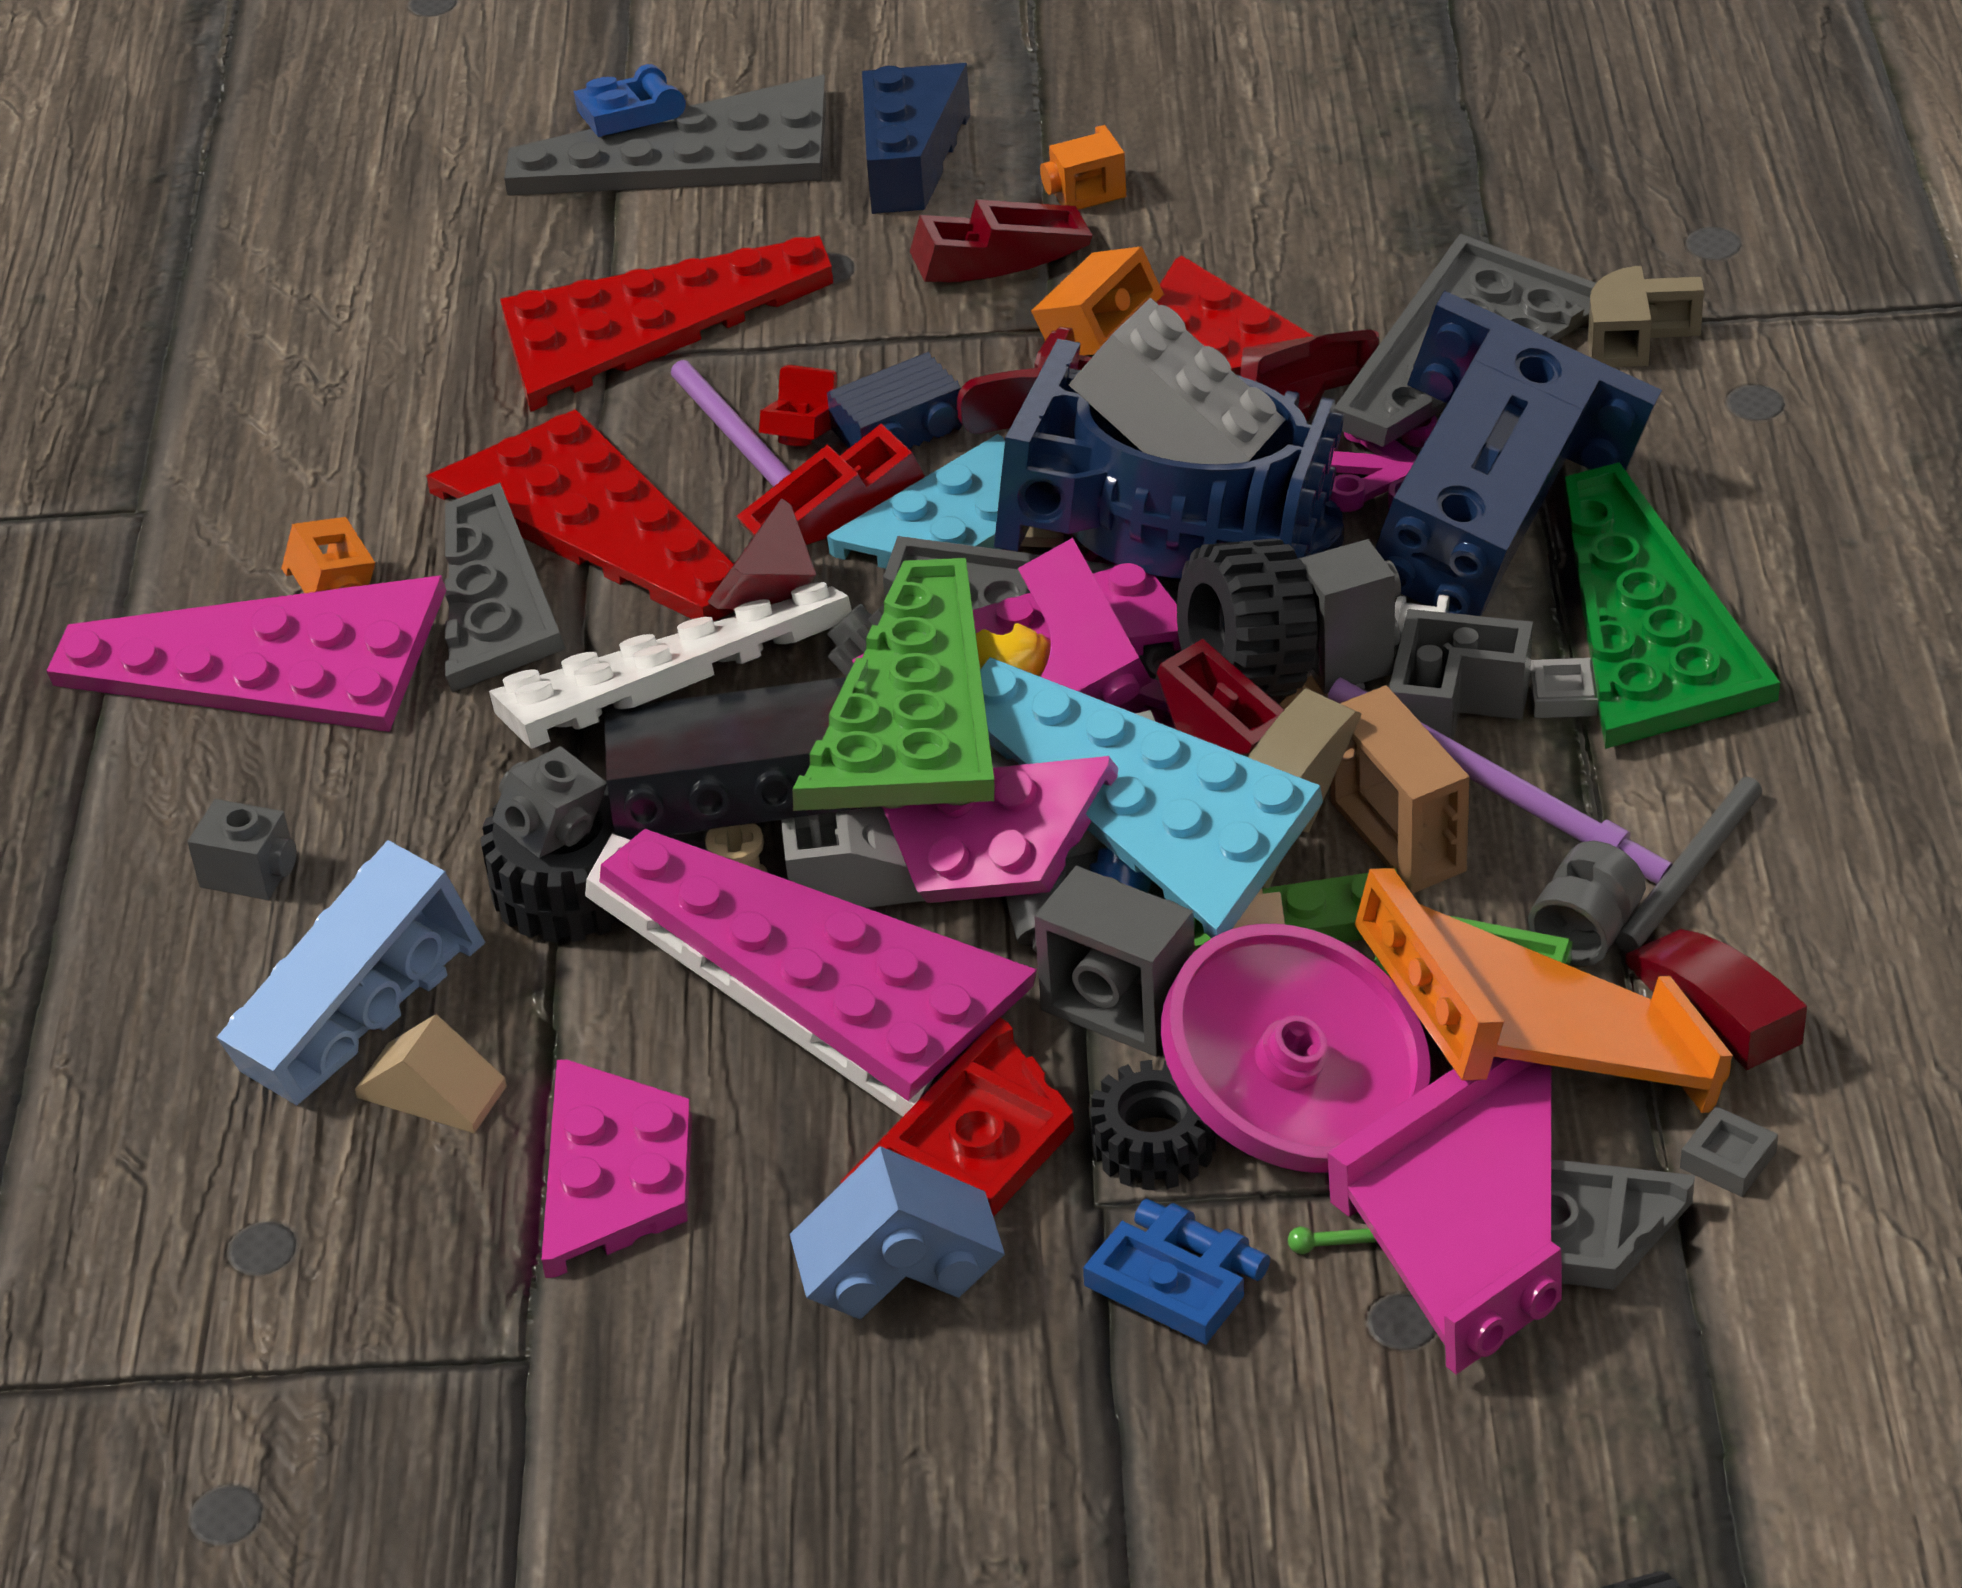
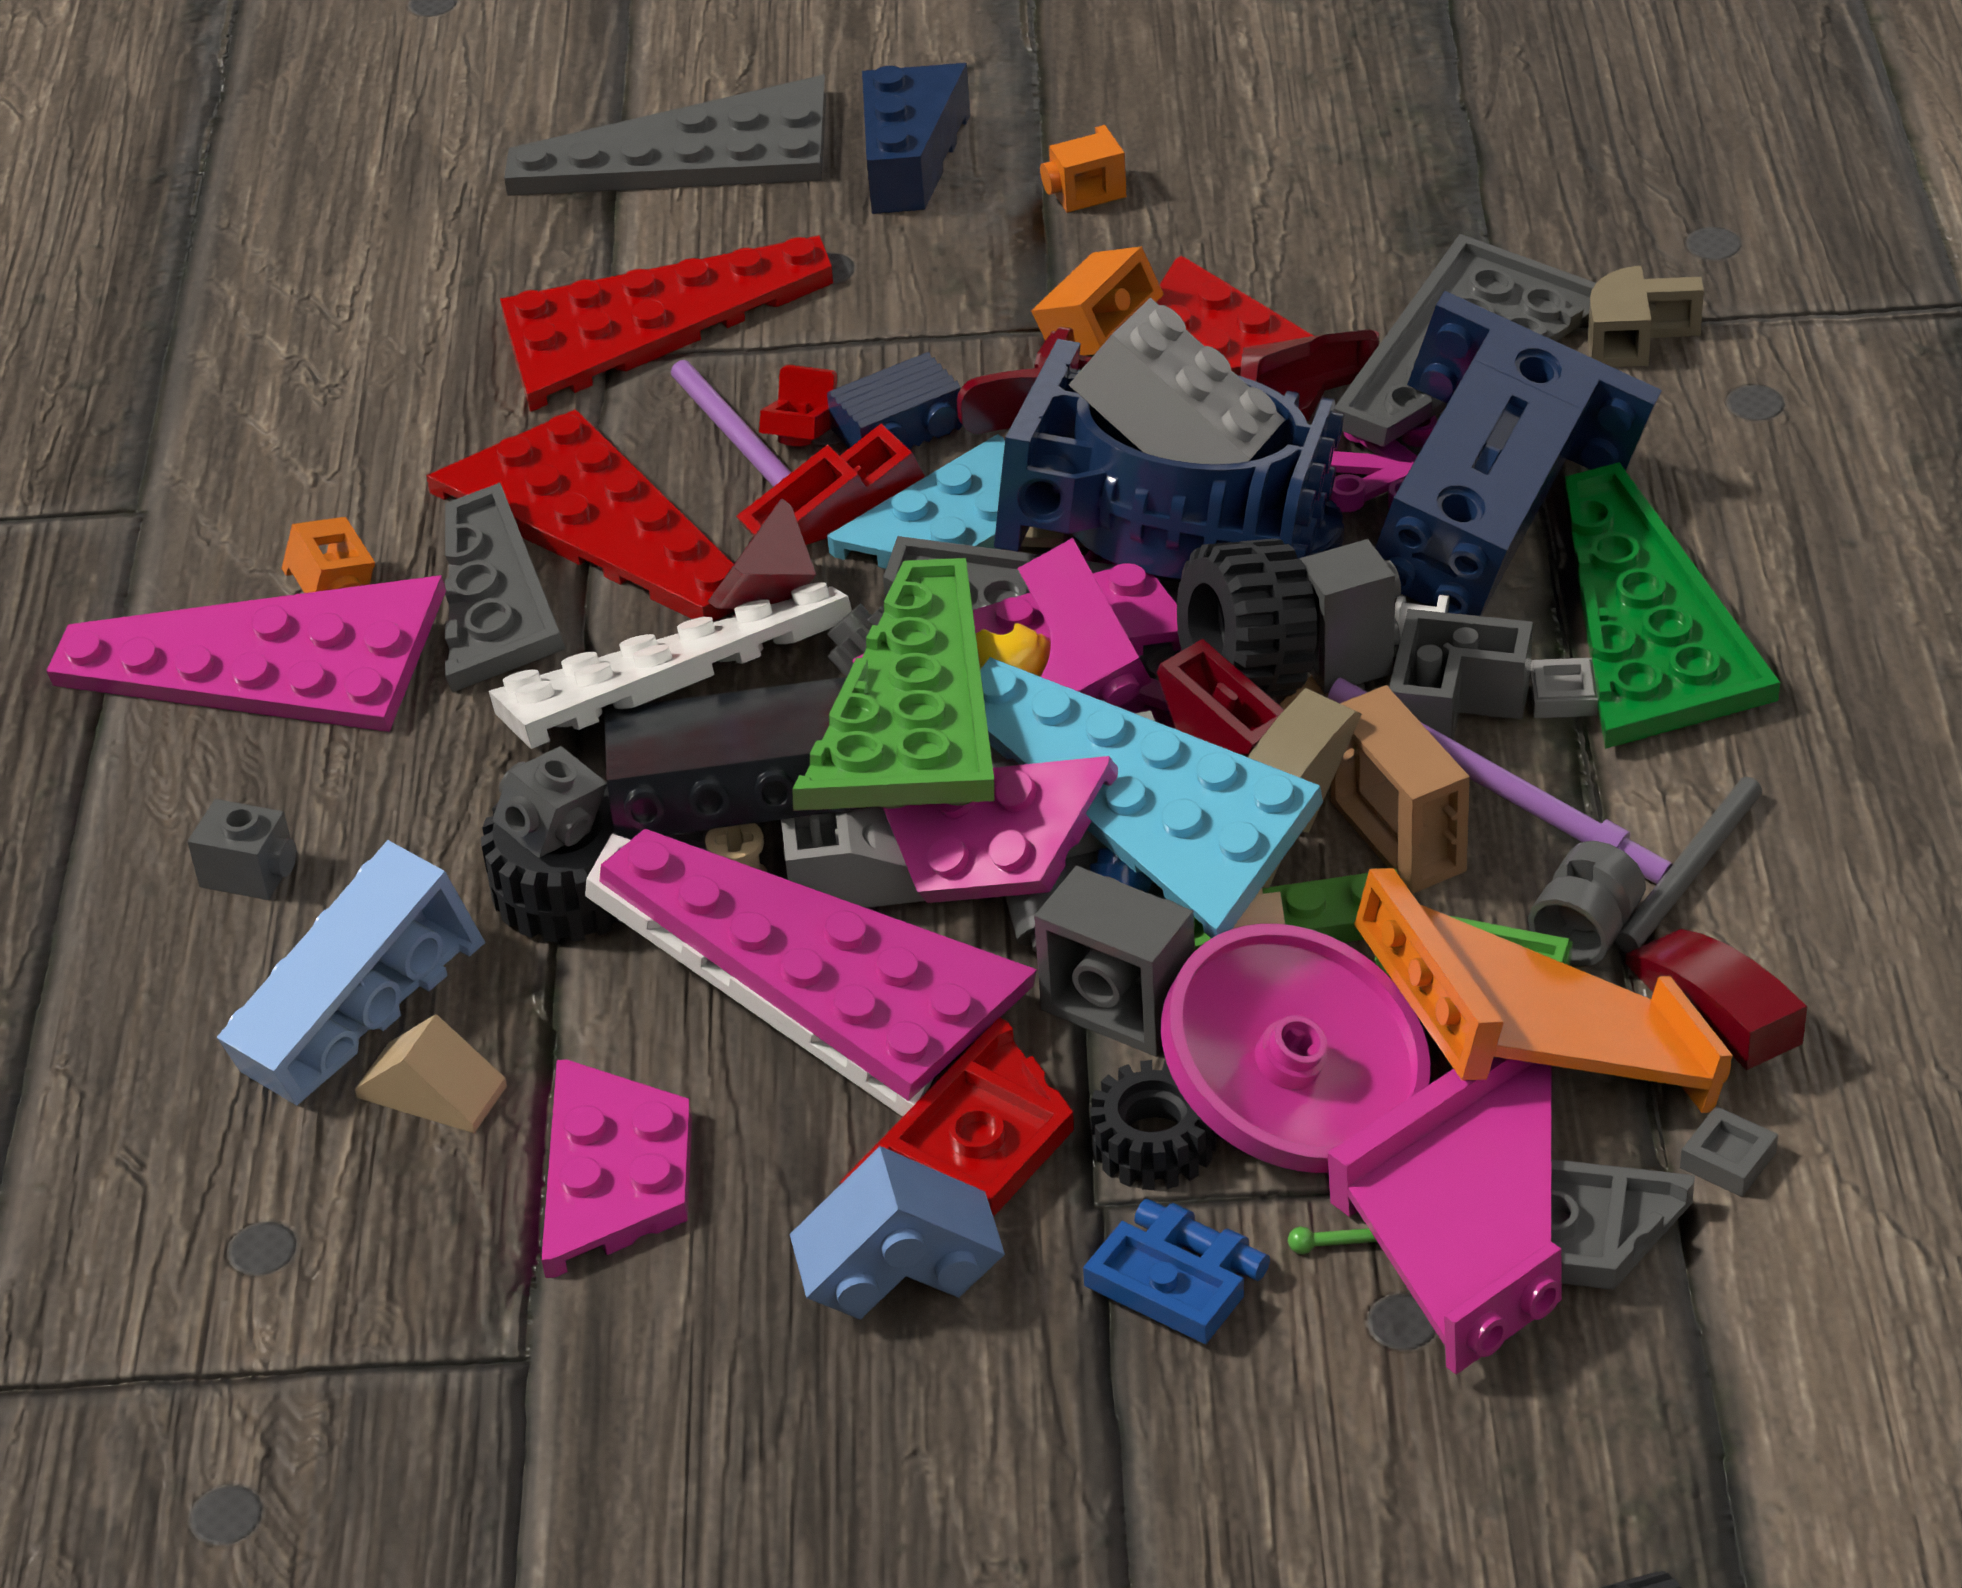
blue plate [573,64,686,137] -> none
dark red slope [909,199,1093,282] -> none

